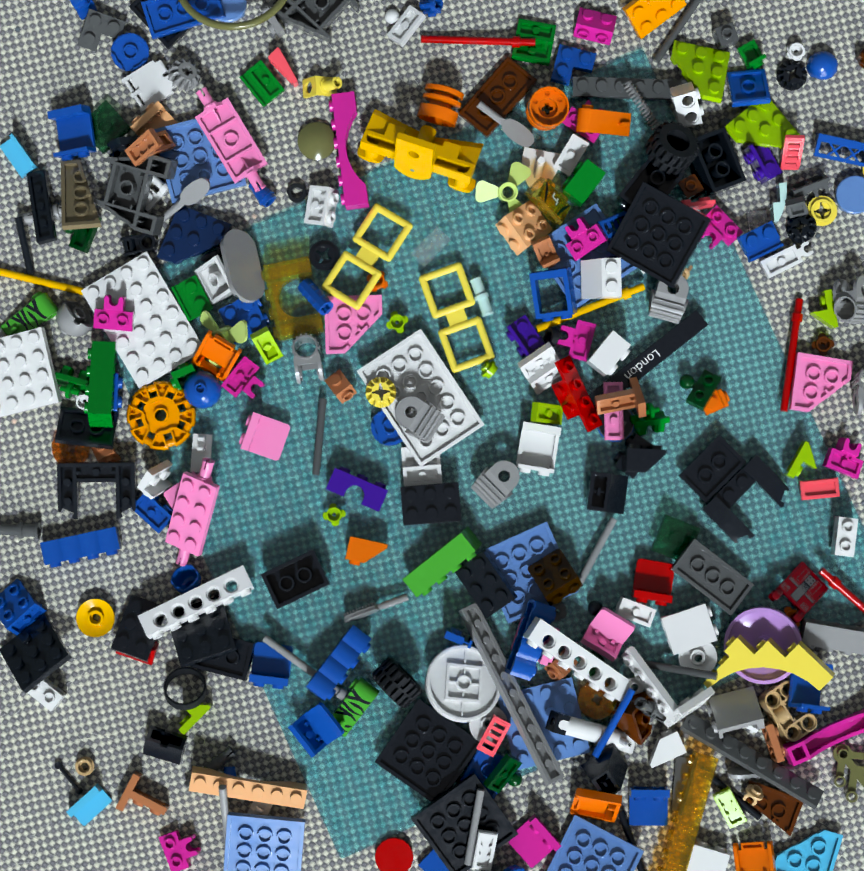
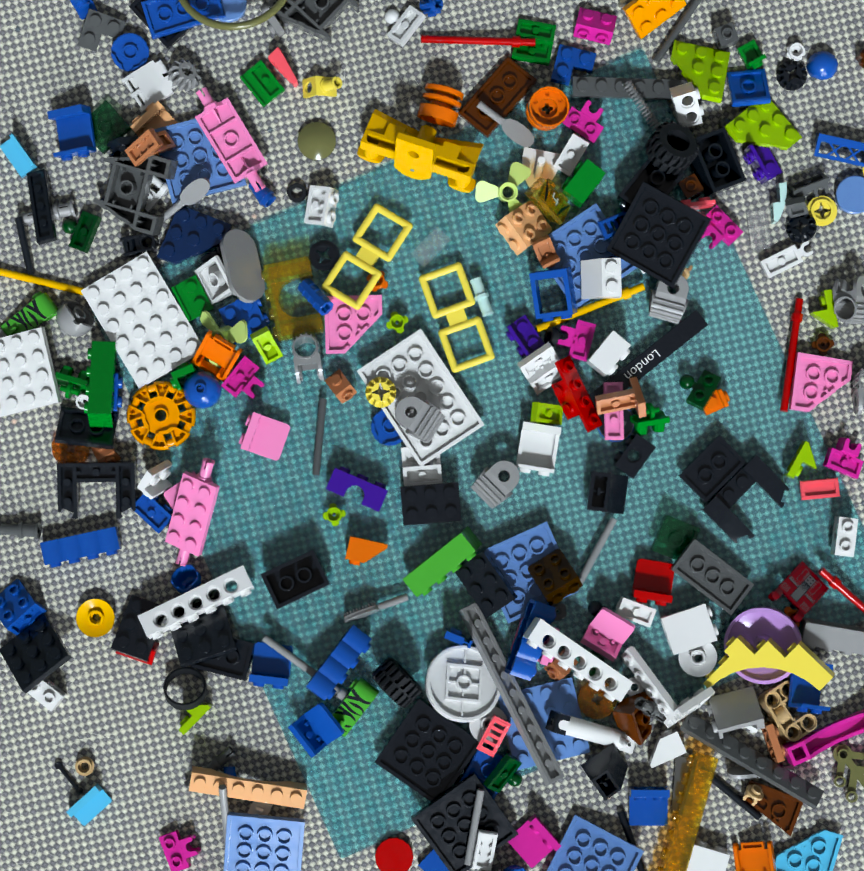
dark tan wing [61,160,102,230] -> none
dark pink plate [93,294,134,332] -> none
nougat bracket [116,771,170,816] -> none
black brick [143,725,188,765] -> none
white plate [190,433,213,472] -> none
dark pink arch [329,91,369,210] -> none
lime plate [480,360,498,379] -> none
dark pink plate [565,217,608,261] -> none
orange container [570,788,622,823] -> none
orange door [576,104,631,136] -> none
blue bar [592,687,636,758] -> none
black slope [623,444,667,473] -> none
dark grey bar [643,659,718,680] -> none
plate [712,786,747,829] -> none
blue plate [737,221,784,262] -> none
coral slope [779,135,805,170] -> none

